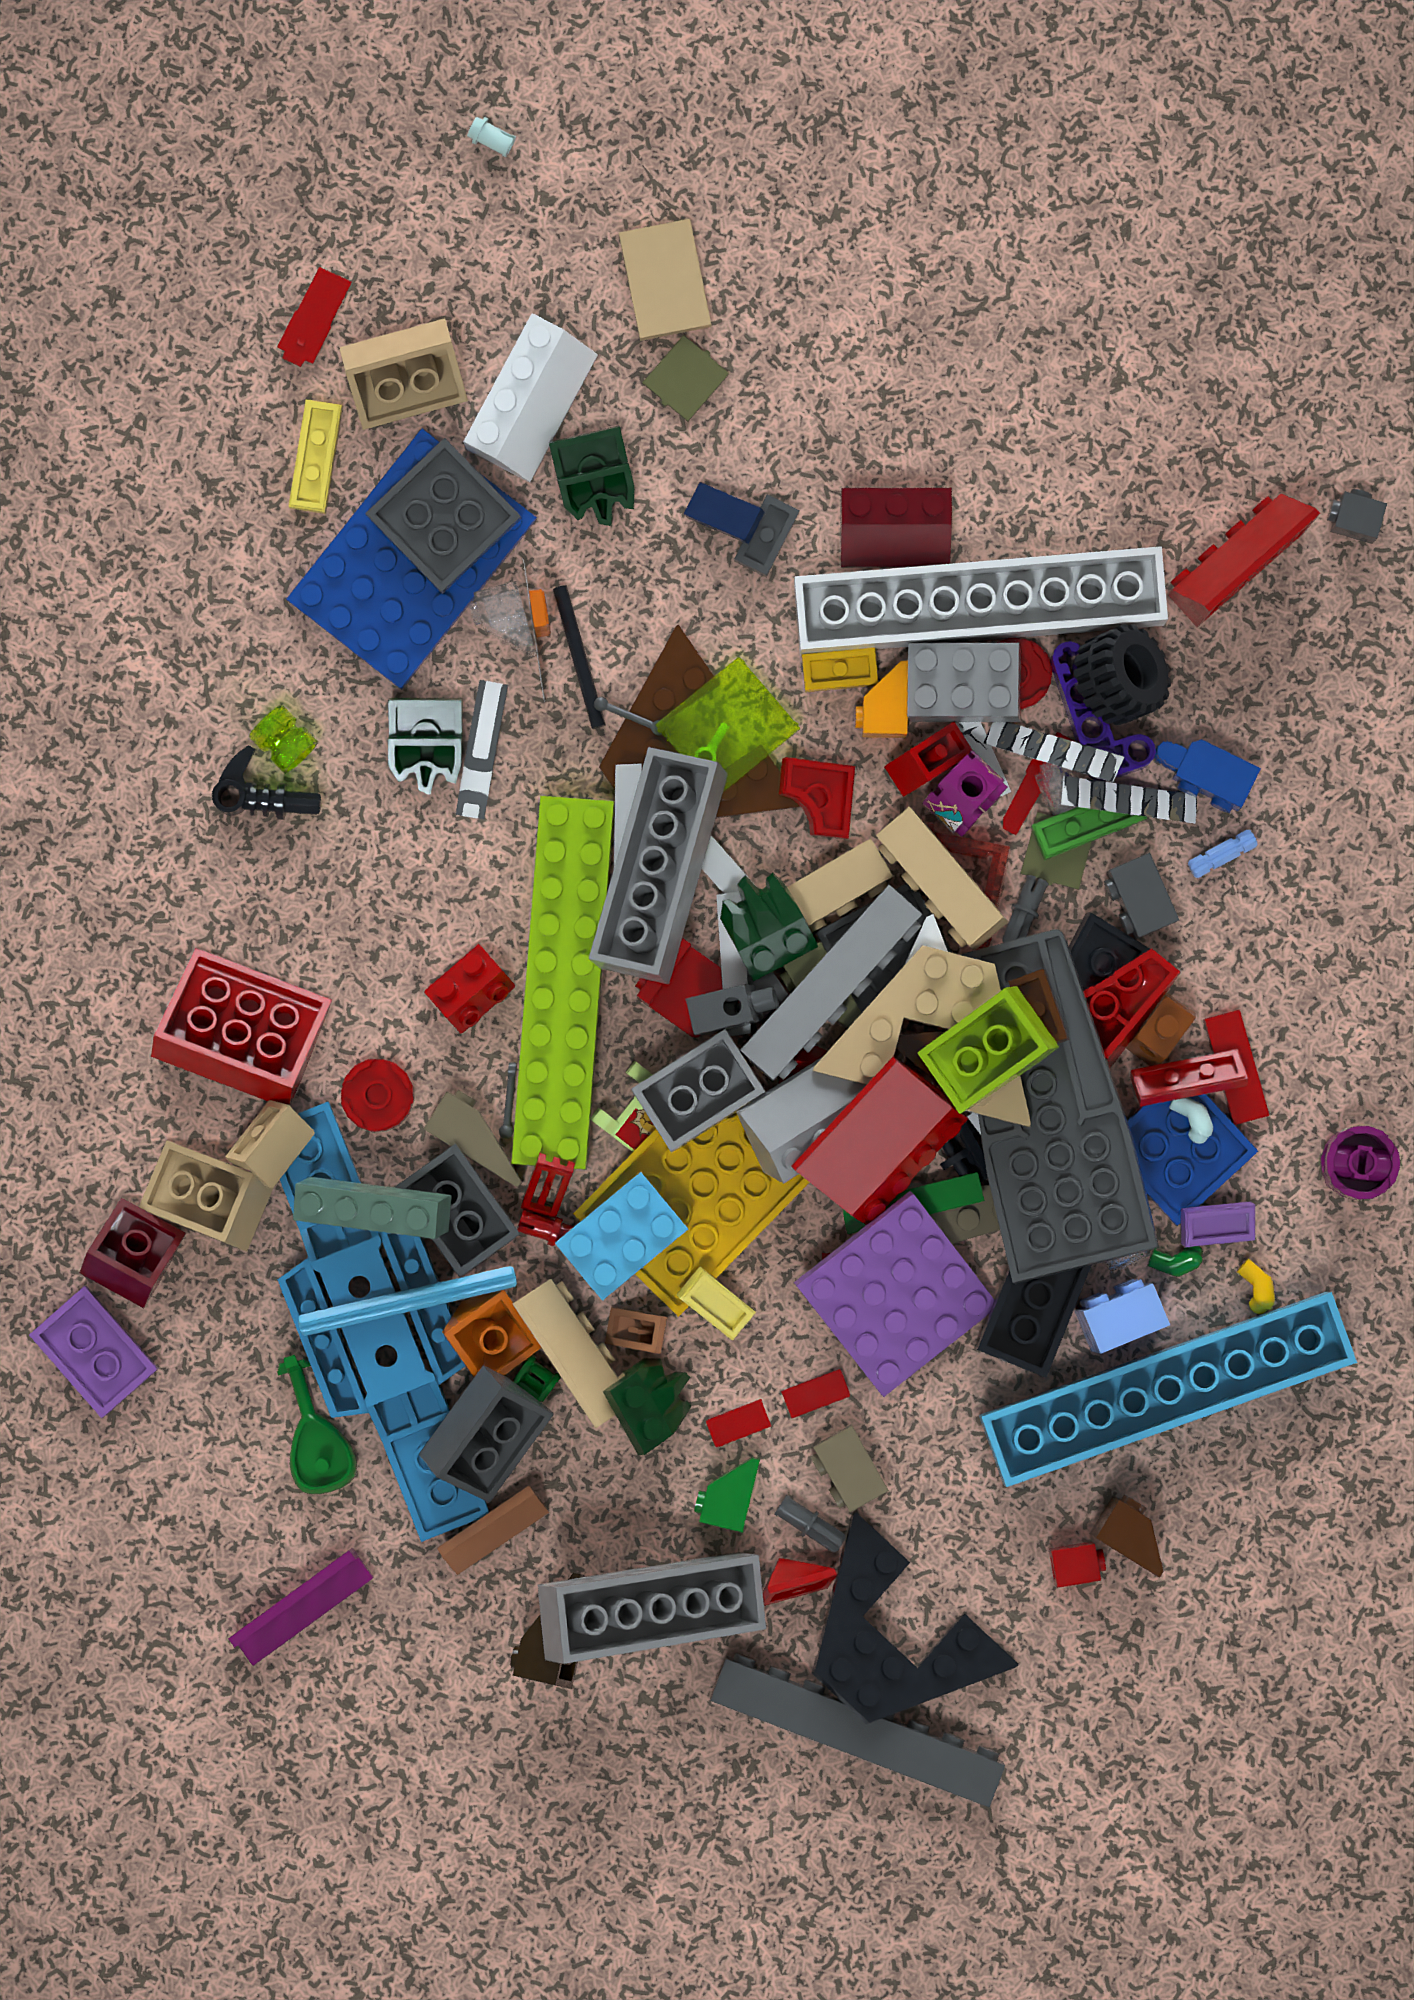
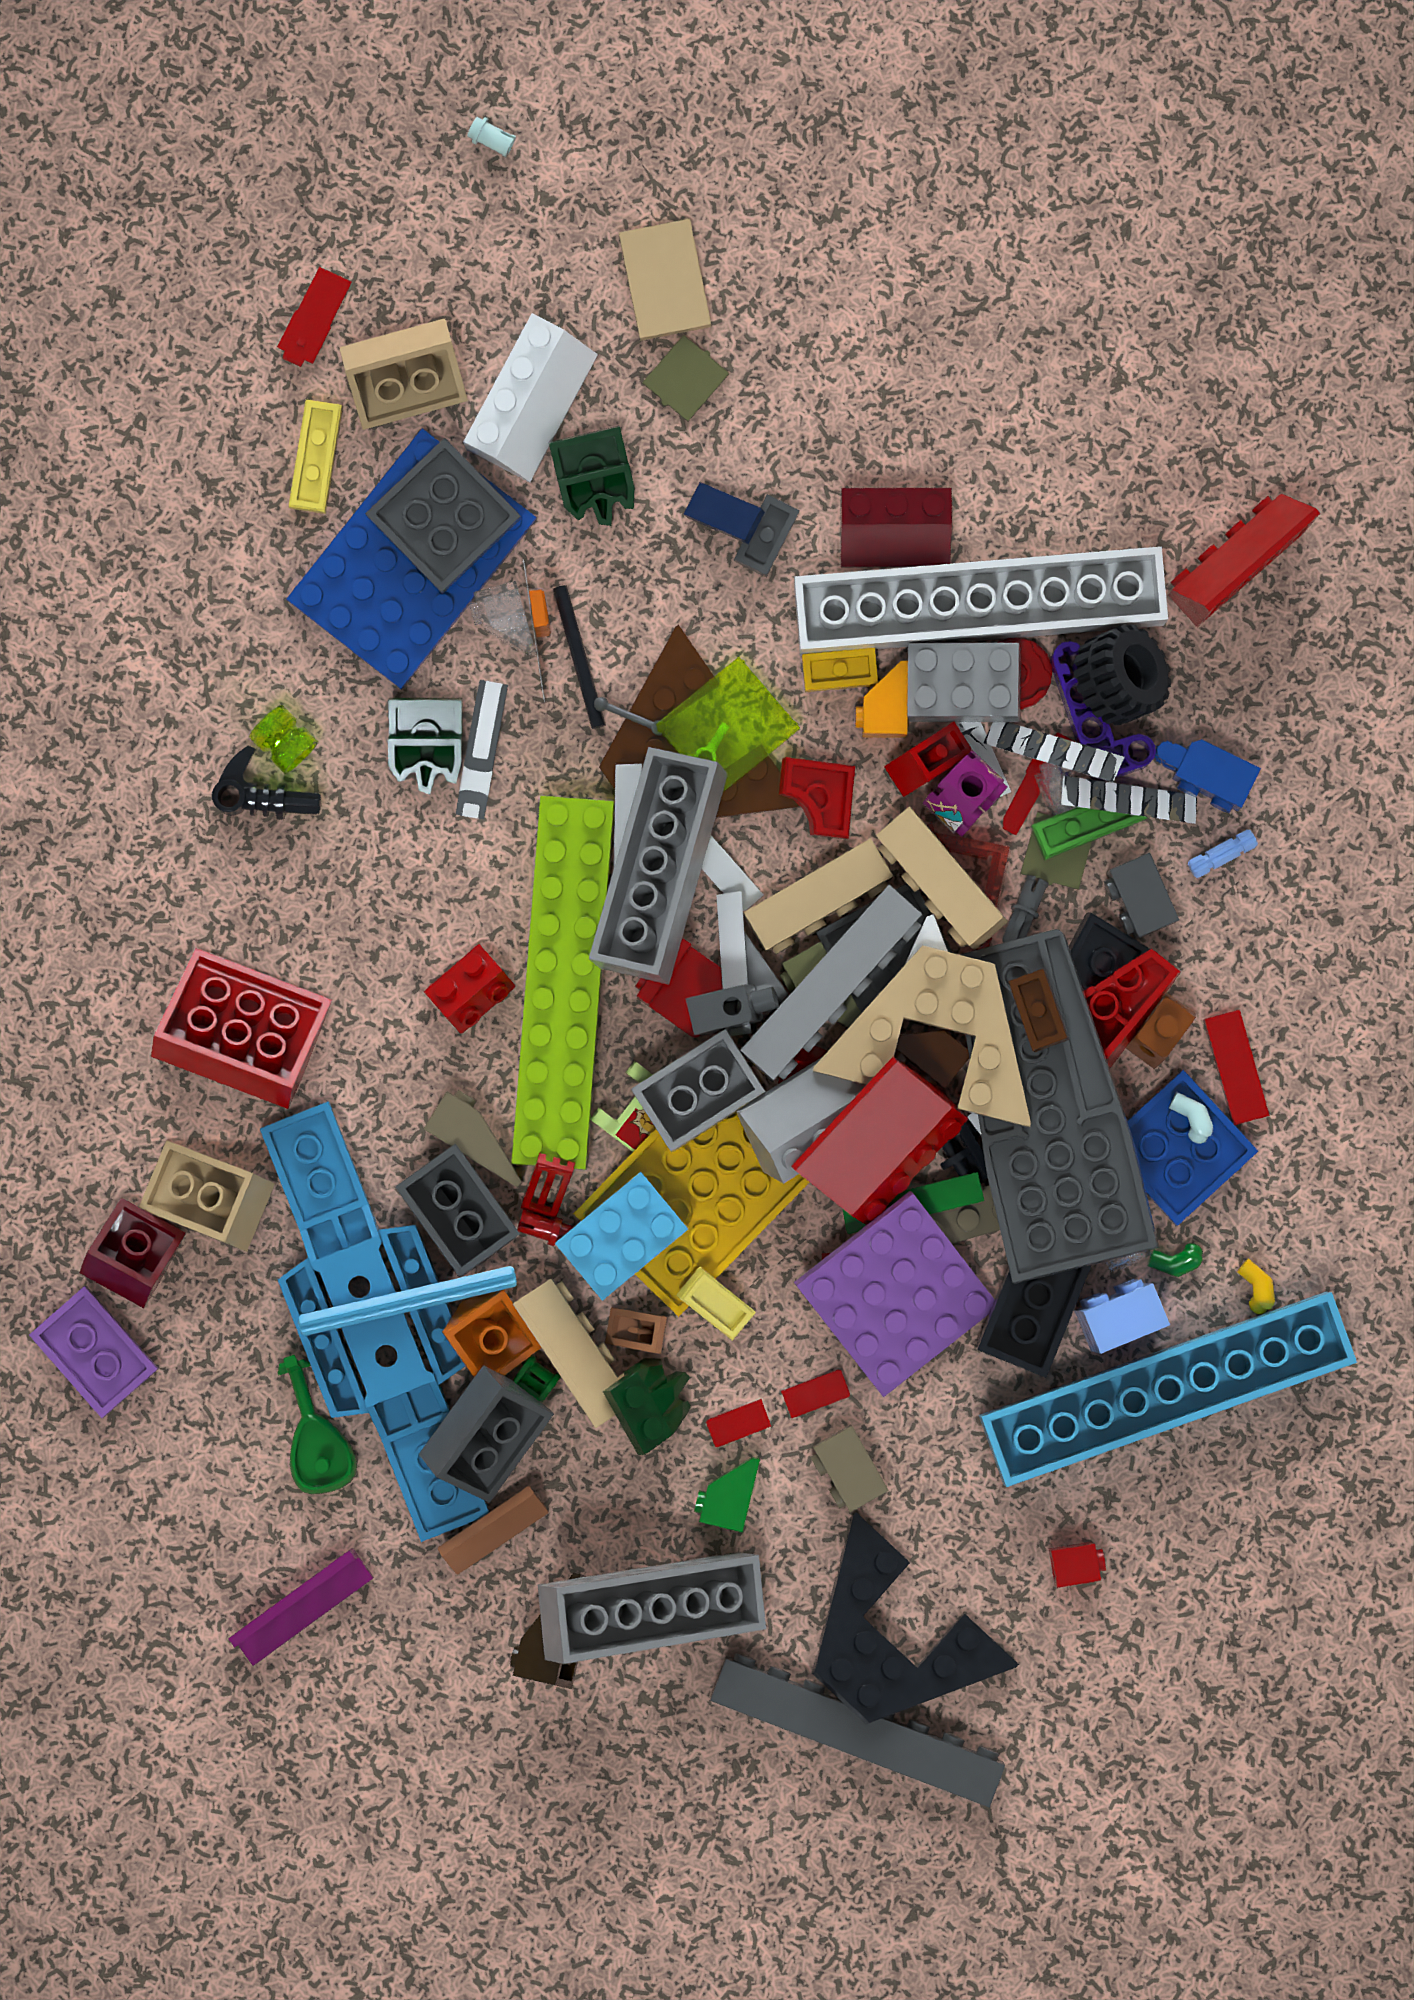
tan panel [225,1100,315,1188] -> none
sand green brick [293,1177,451,1239] -> none
red tile [341,1059,414,1132] -> none
dark grey hinge [499,1062,517,1139] -> none
dark green plate [720,872,819,982] -> none
red slope [763,1558,837,1606] -> none
dark grey axle [774,1495,846,1553] -> none
lime slope [917,986,1059,1114] -> none
reddish brown slope [1089,1494,1164,1578] -> none
red tile [1130,1049,1248,1107] -> none
medium lavender tile [1181,1201,1255,1247] -> none
magenta brick [1320,1126,1400,1200] -> none
dark grey brick [1327,489,1387,544] -> none

